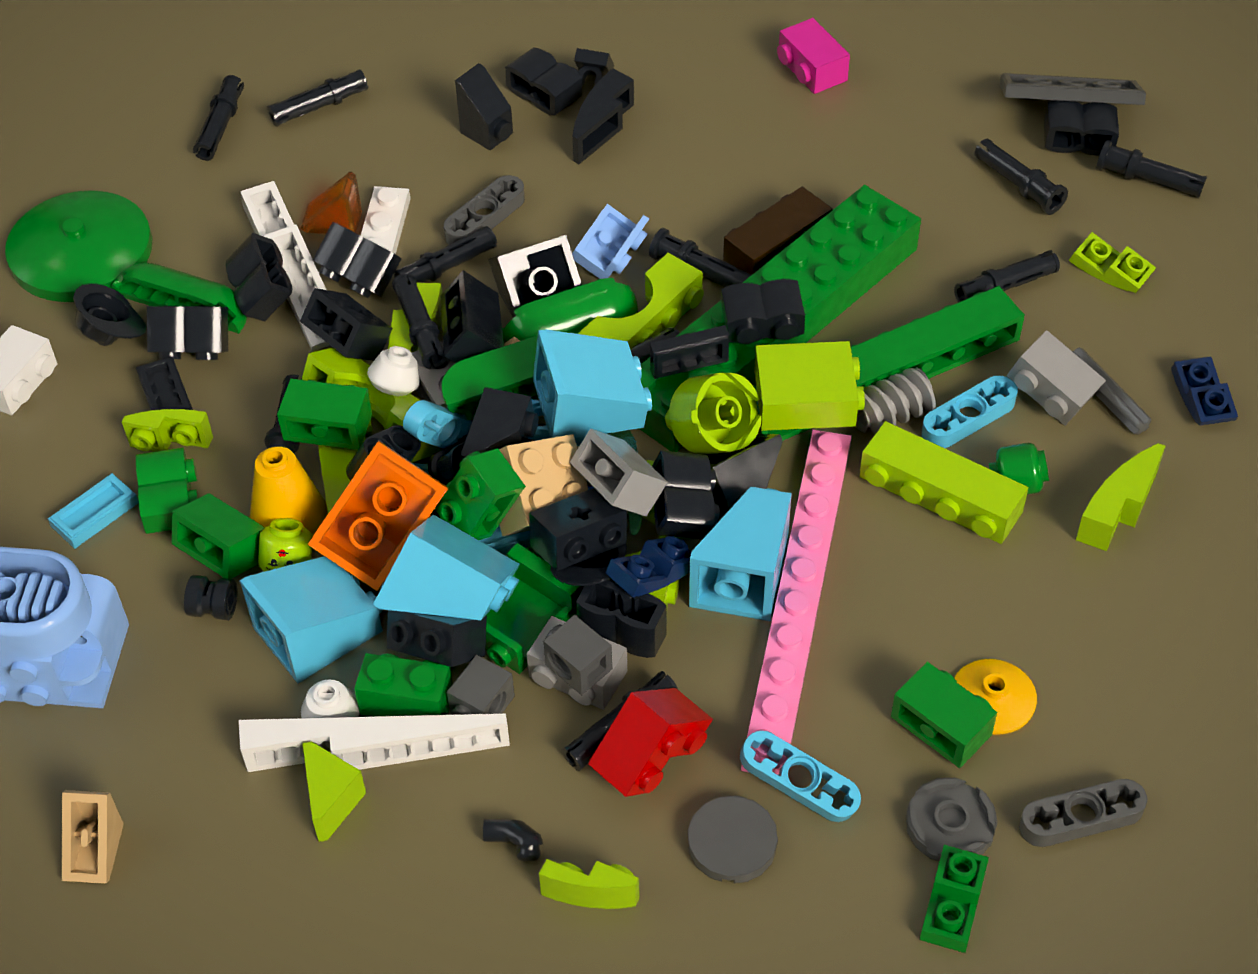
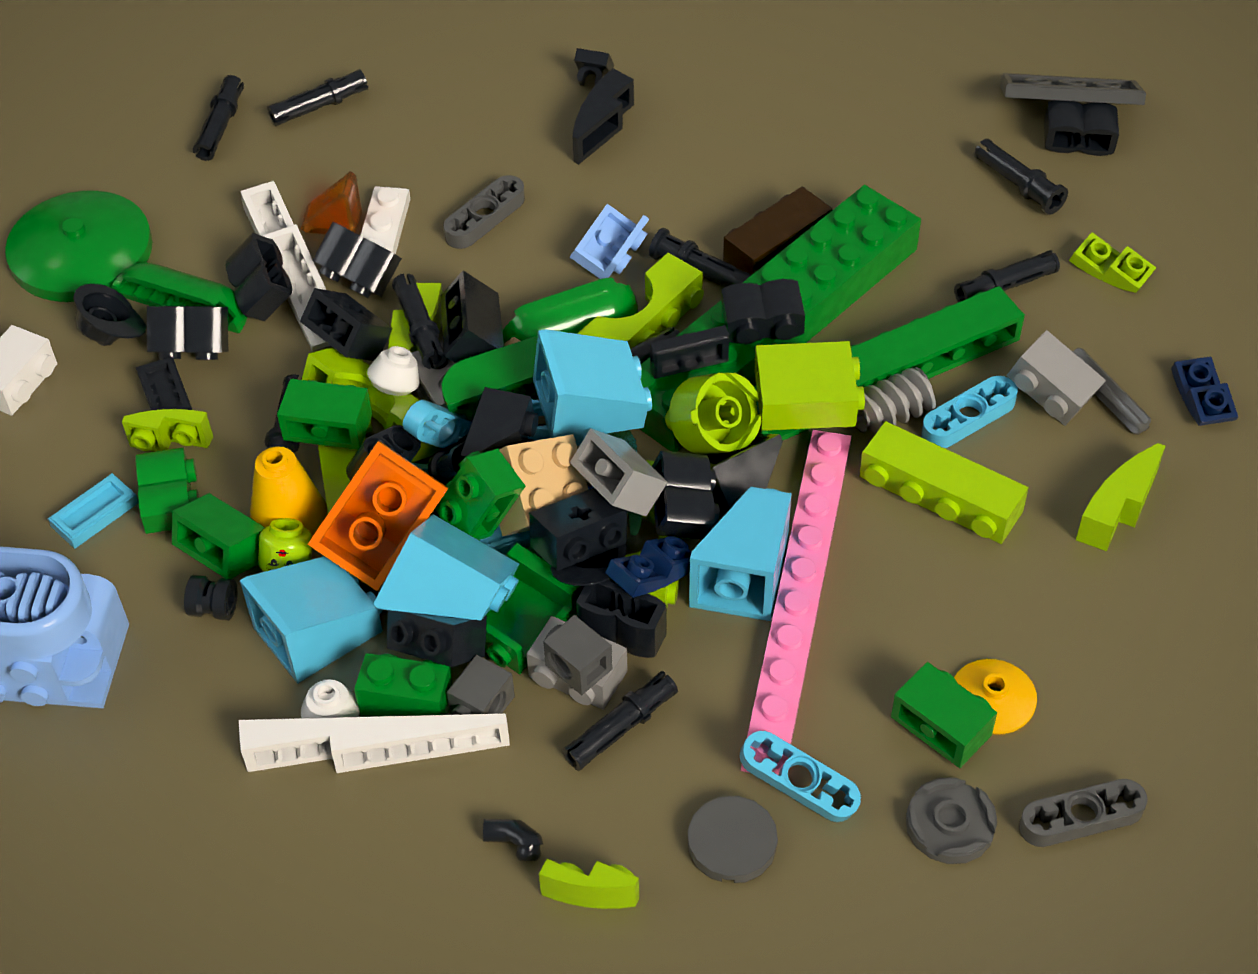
tan slope [62,790,124,883] -> none
lime slope [303,741,366,842] -> none
black pin [394,226,497,285] -> none
black slope [455,63,513,151] -> none
black slope [488,235,582,318] -> none
black brick [505,48,582,116] -> none
red brick [588,688,713,797] -> none
dark pink brick [777,18,850,94] -> none
green slope [920,845,989,953] -> none
green head [989,442,1049,495] -> none
black pin [1096,140,1207,198] -> none

